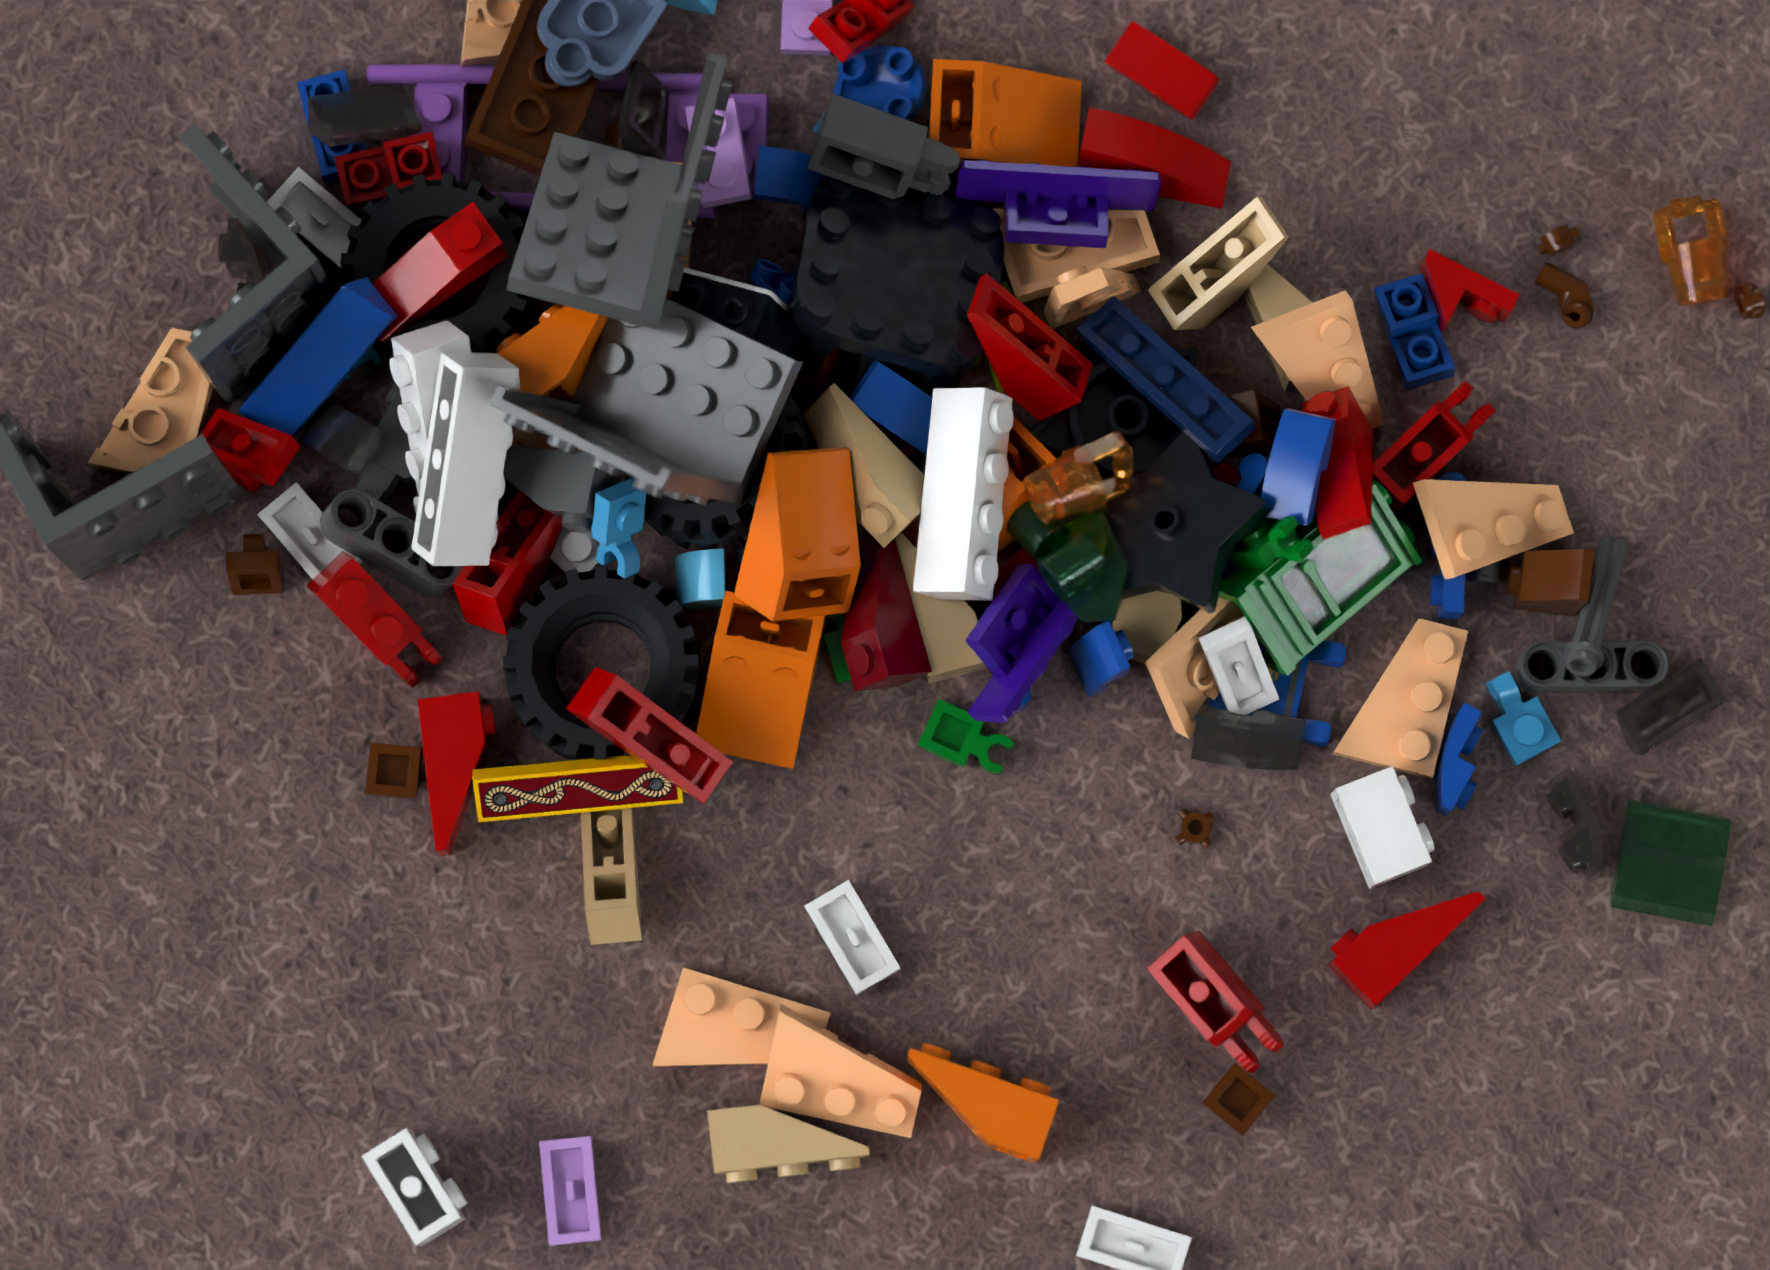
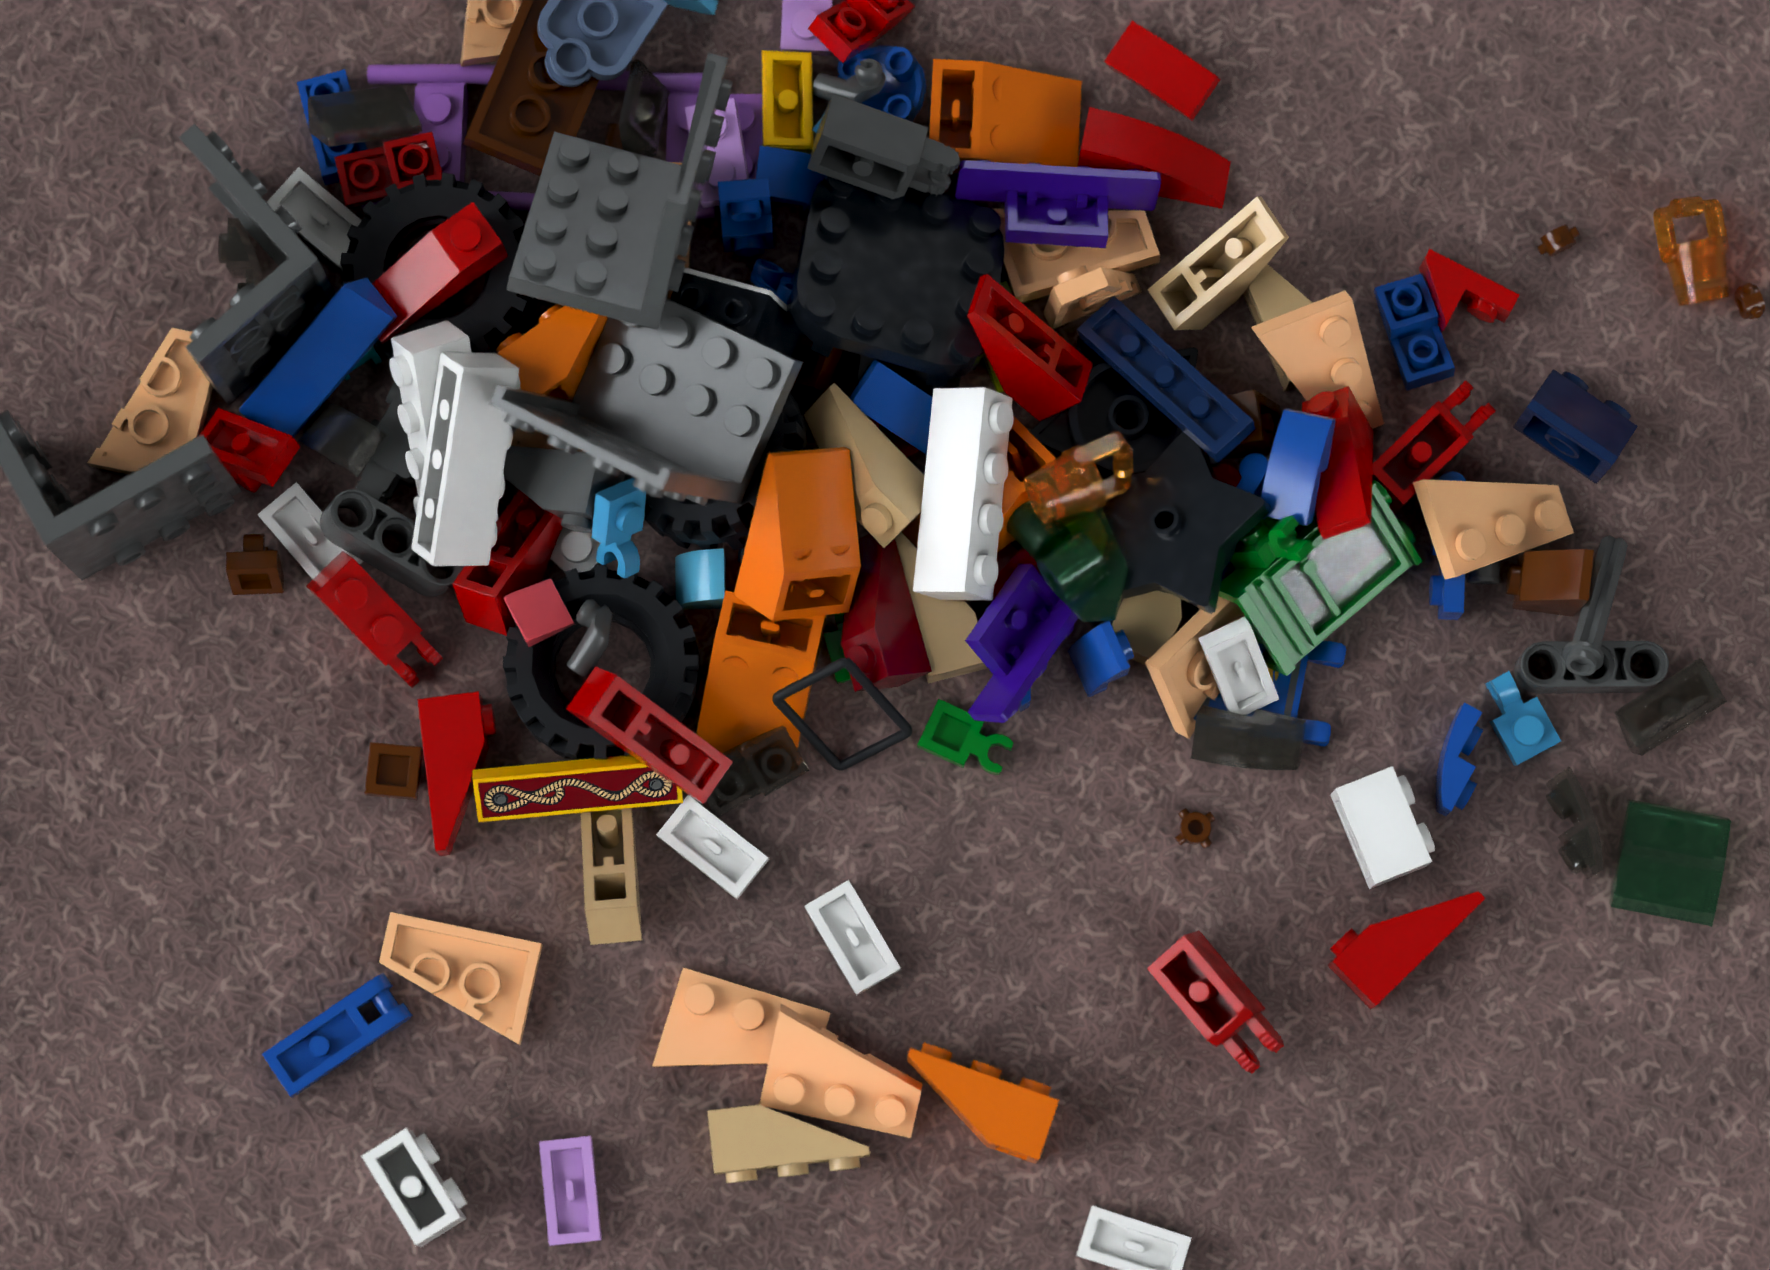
reddish brown tile [1201,1063,1276,1136] -> none
light nougat wing [1332,618,1468,779] -> none
reddish brown arm [1534,261,1594,329] -> none
none -> blue plate [262,973,413,1098]
none -> light nougat wing [379,912,543,1046]
none -> coral slope [503,578,574,647]
none -> dark grey arm [567,599,613,678]
none -> white plate [656,795,769,900]
none -> clear smoke slope [706,726,809,818]
none -> blue slope [718,178,774,257]
none -> yellow slope [761,50,813,154]
none -> black piece [773,658,912,770]
none -> dark grey arm [813,59,886,103]
none -> dark blue slope [1513,369,1638,484]

